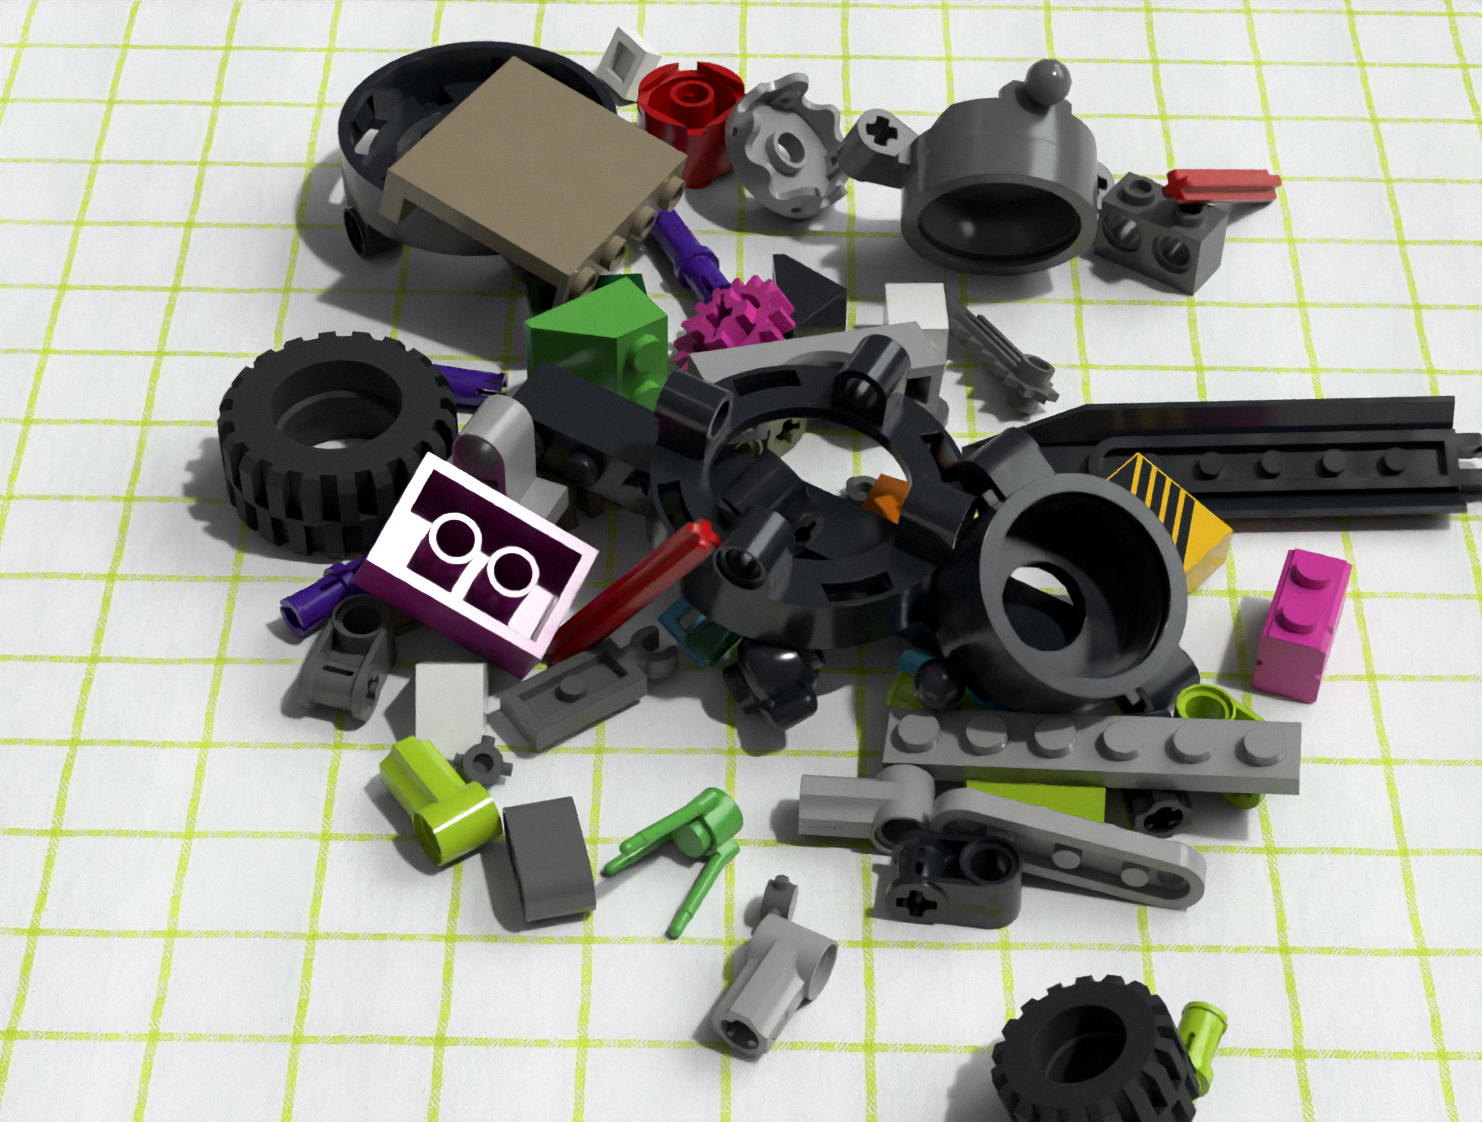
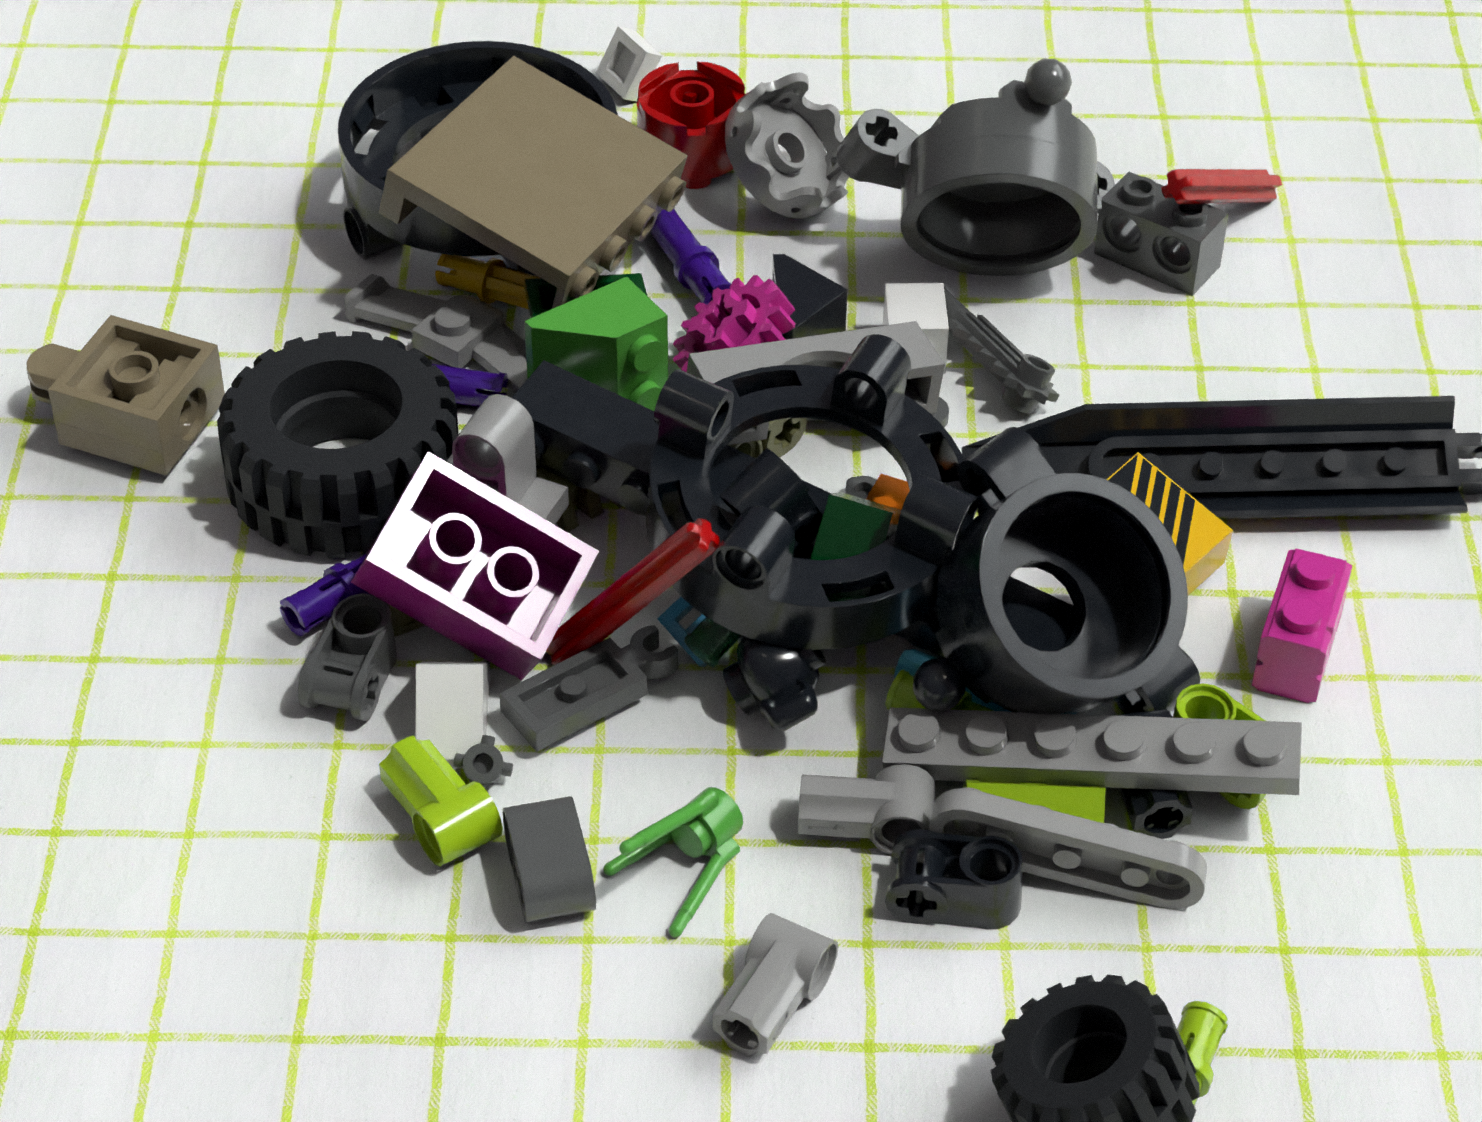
dark grey piece [760,875,798,921] -> none
none -> dark tan brick [26,315,225,476]
none -> light grey plate [344,274,527,393]
none -> yellow axle [435,254,540,310]
none -> dark green slope [810,492,901,602]

